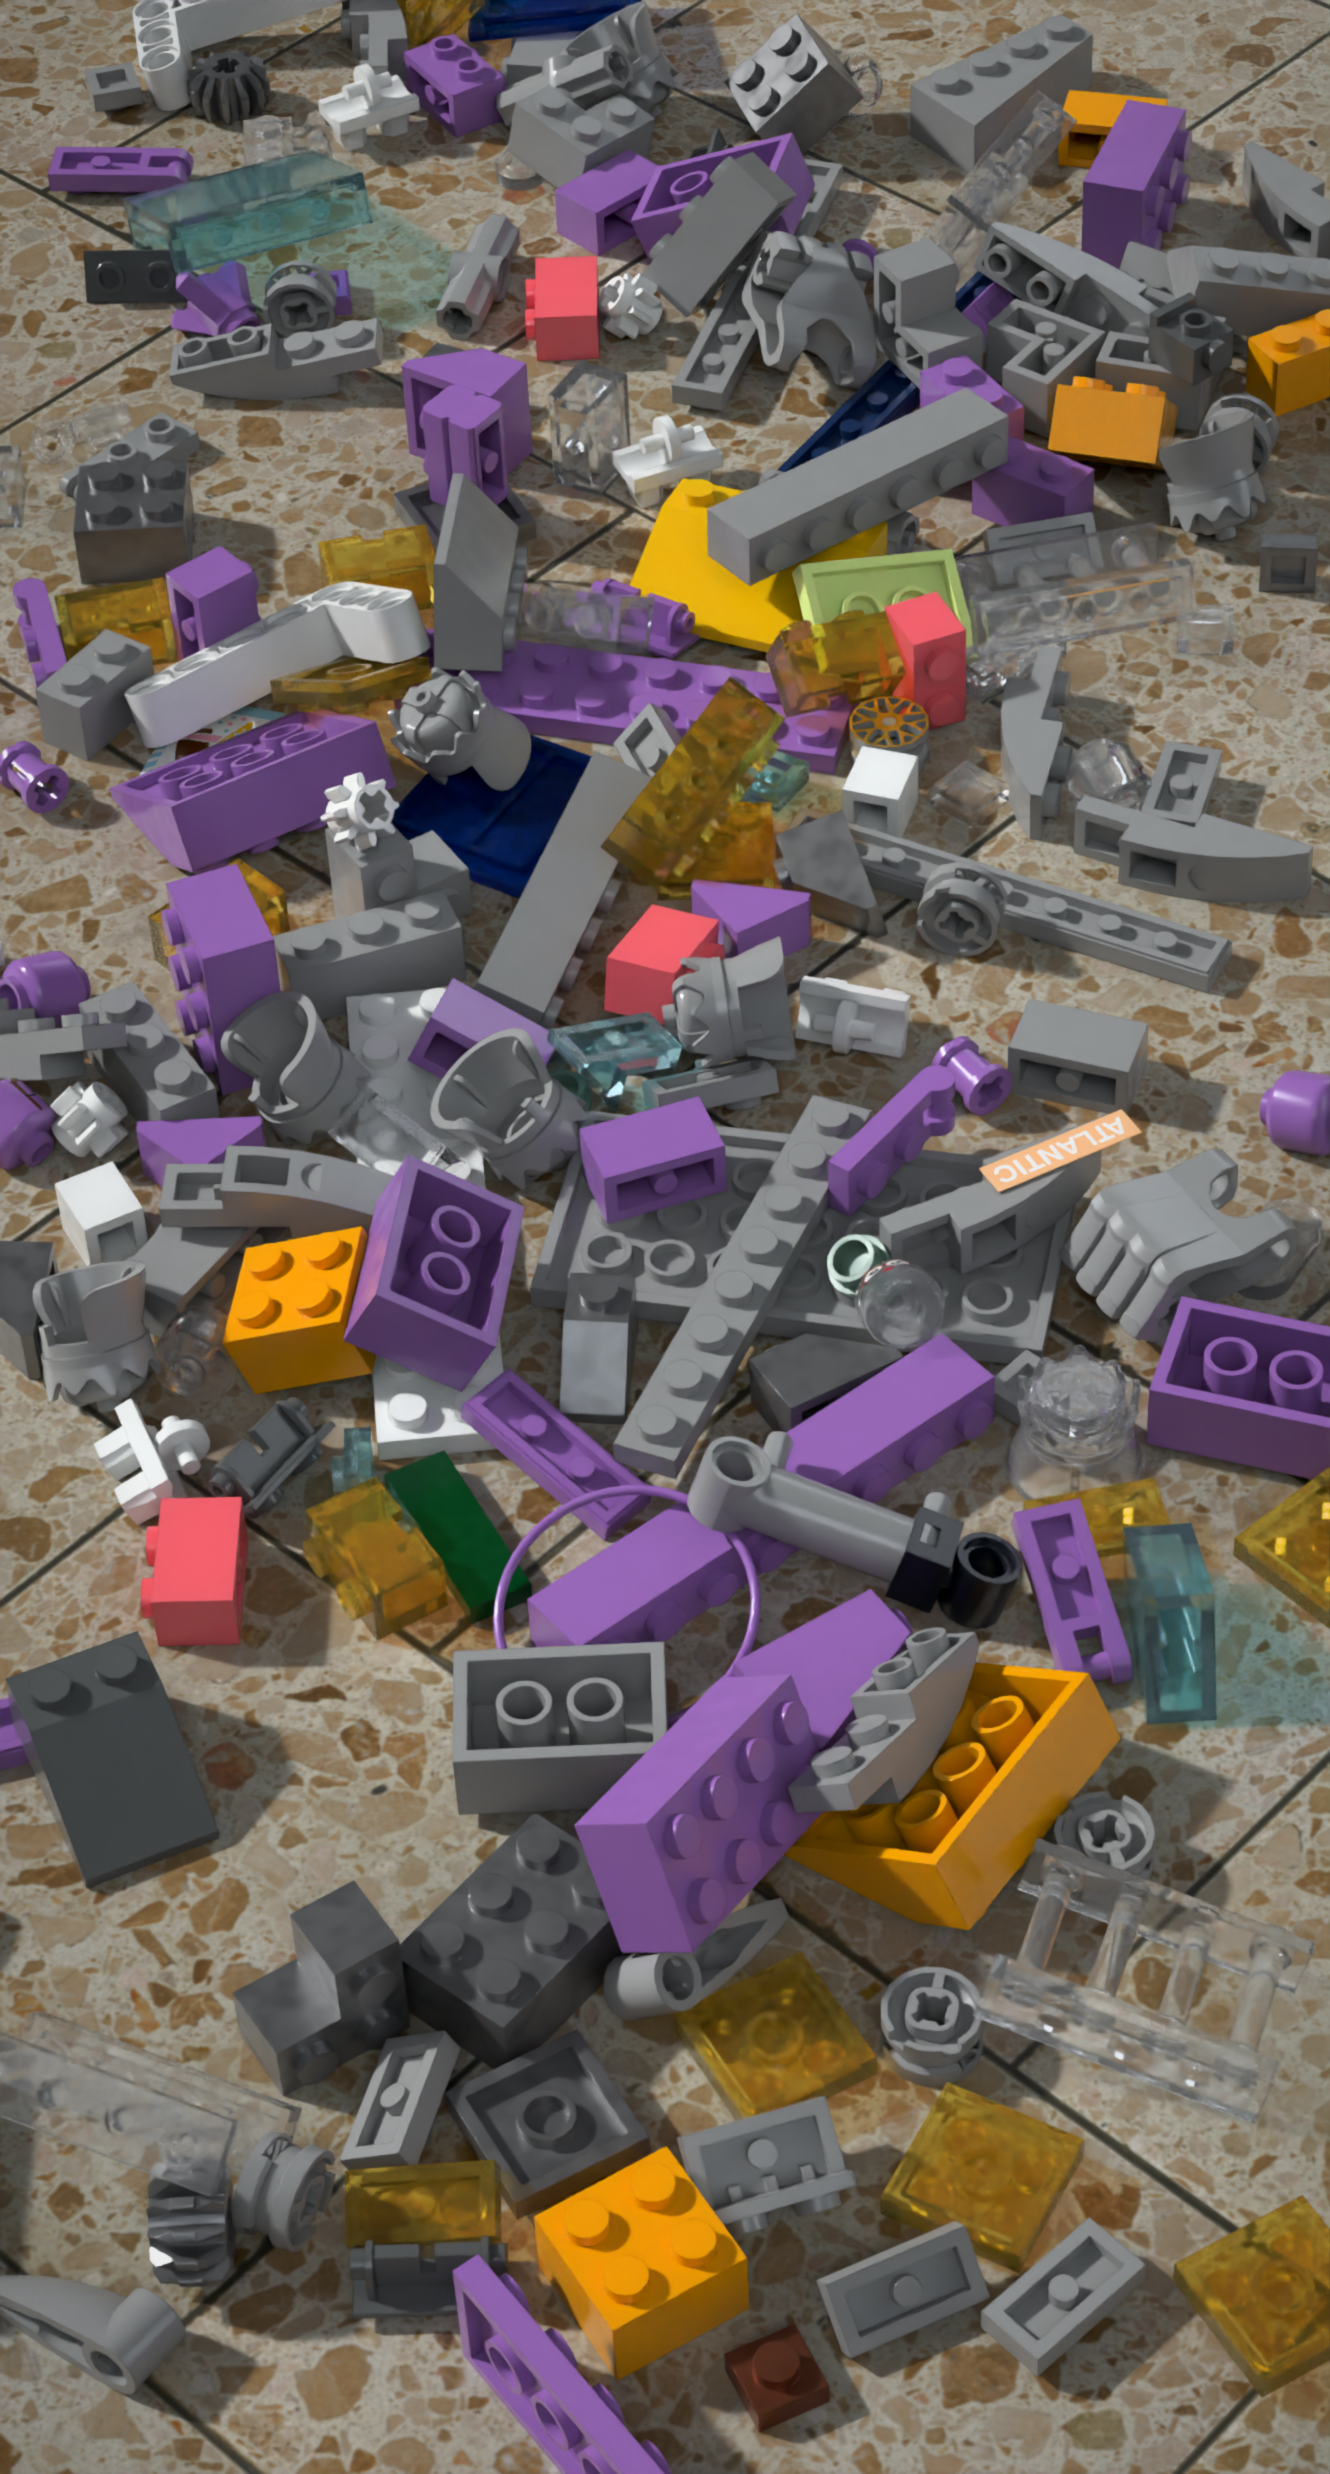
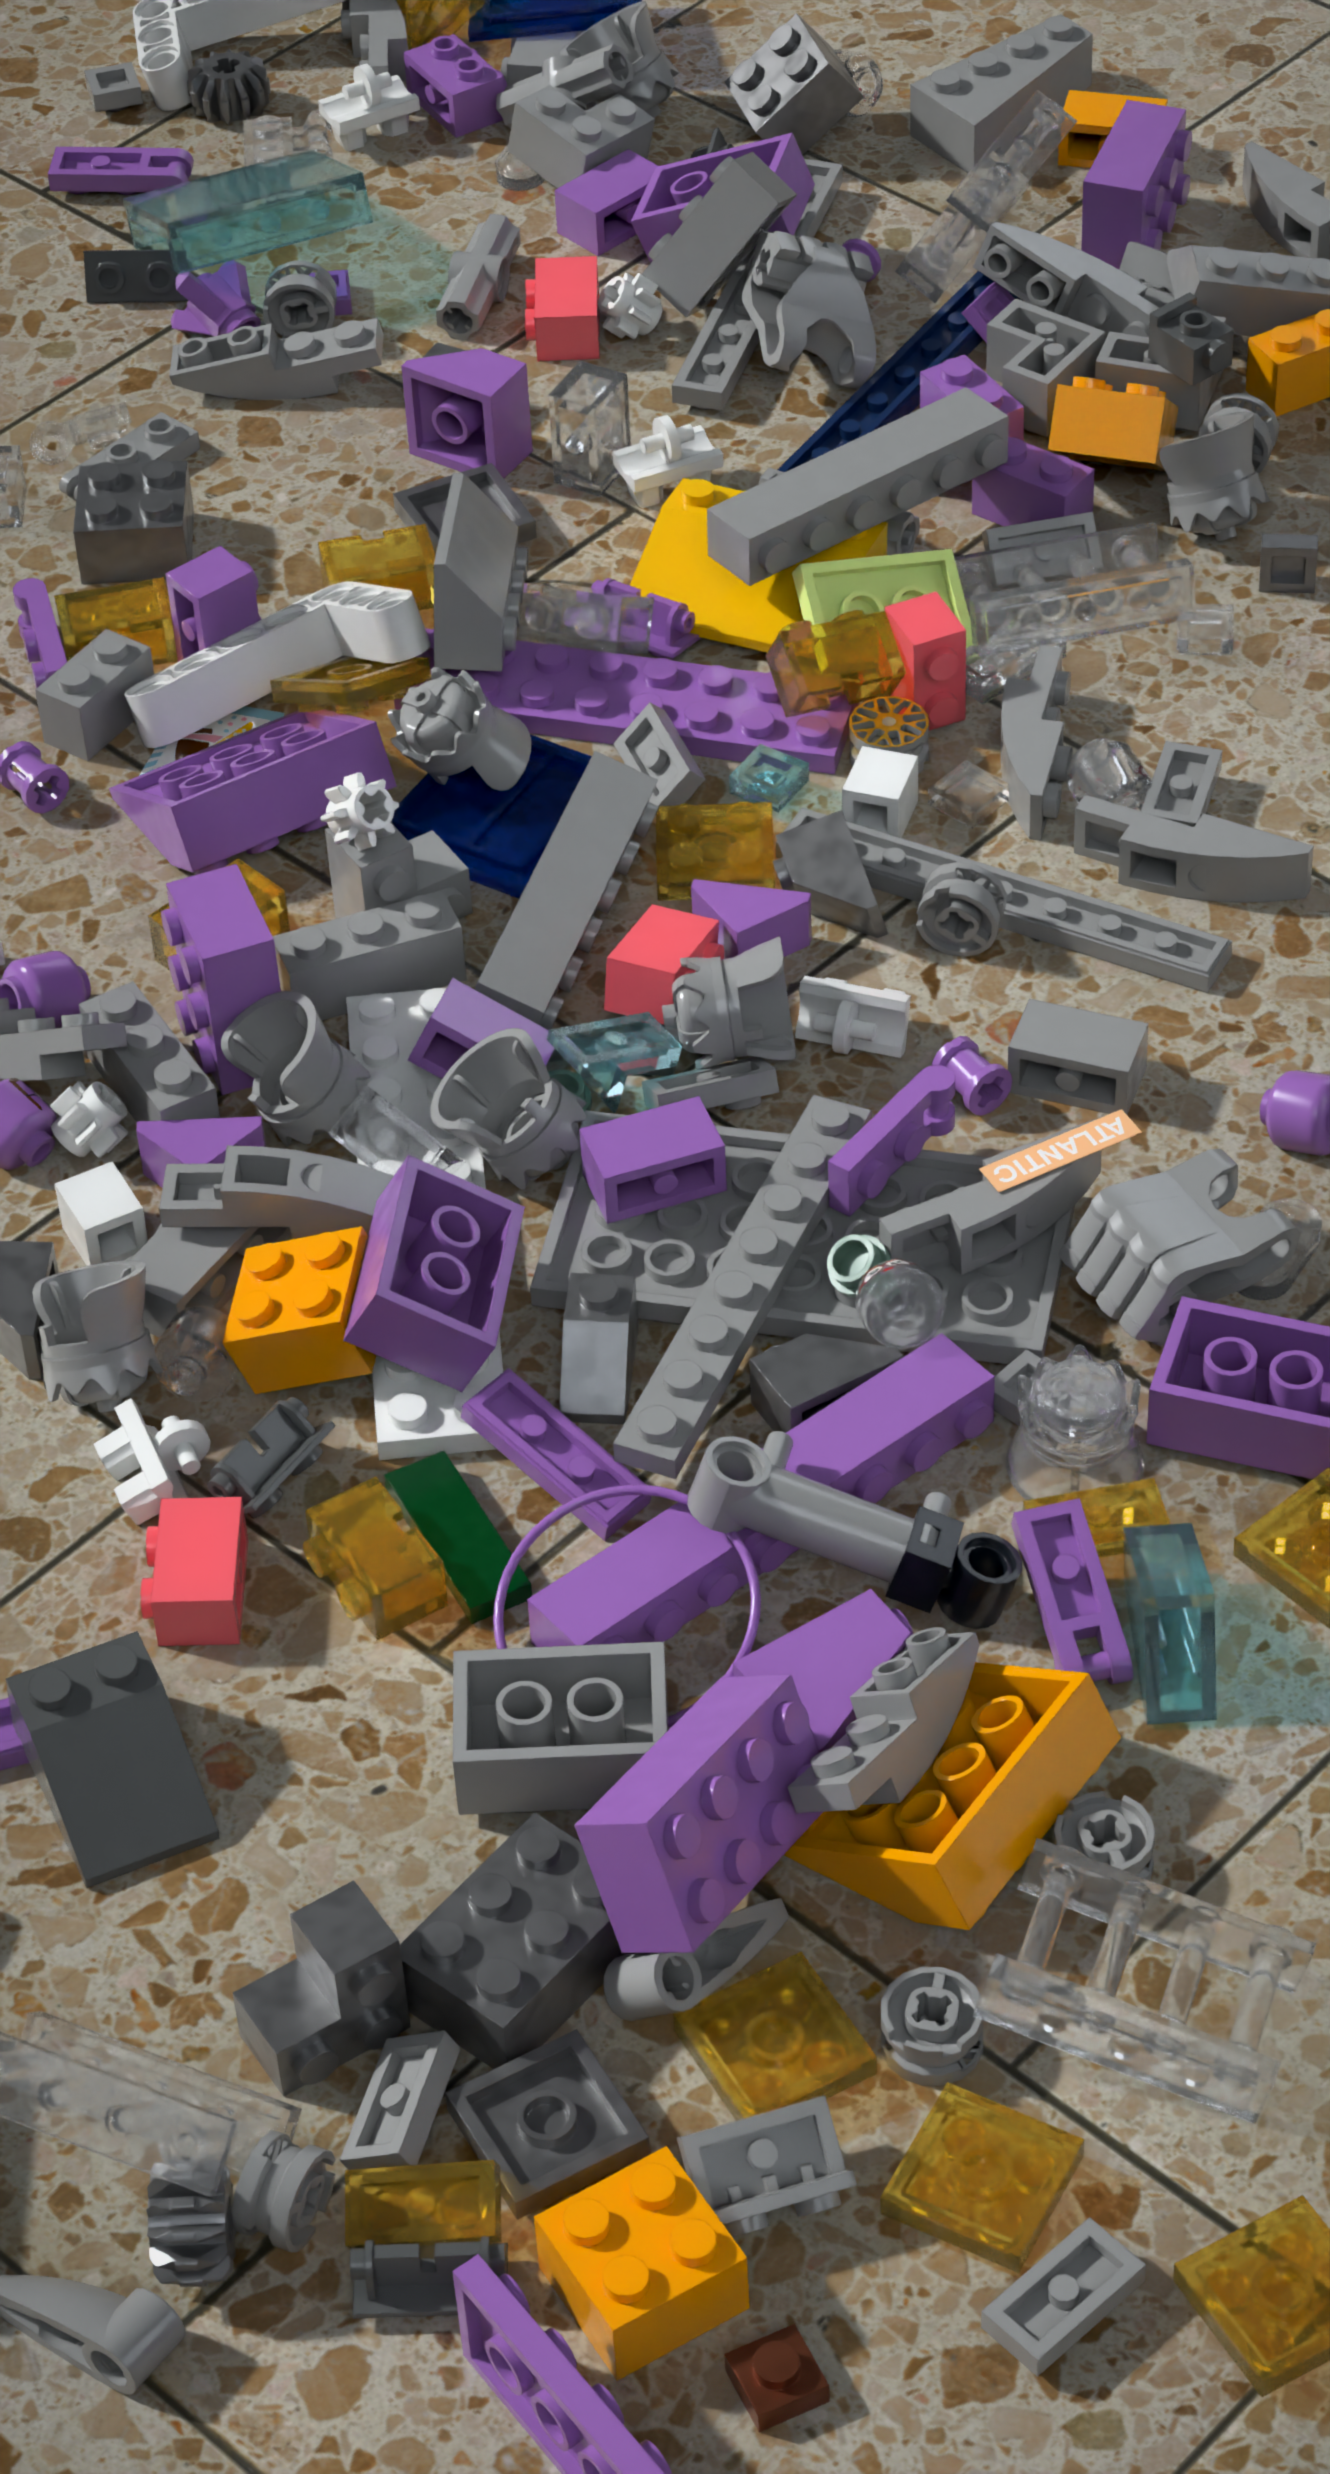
clear light blue plate [332,1427,376,1522] -> none
medium lavender brick [419,384,508,506] -> none
clear yellow brick [601,677,785,890] -> none
light grey plate [816,2221,990,2358] -> none
light grey brick [874,237,986,389] -> none

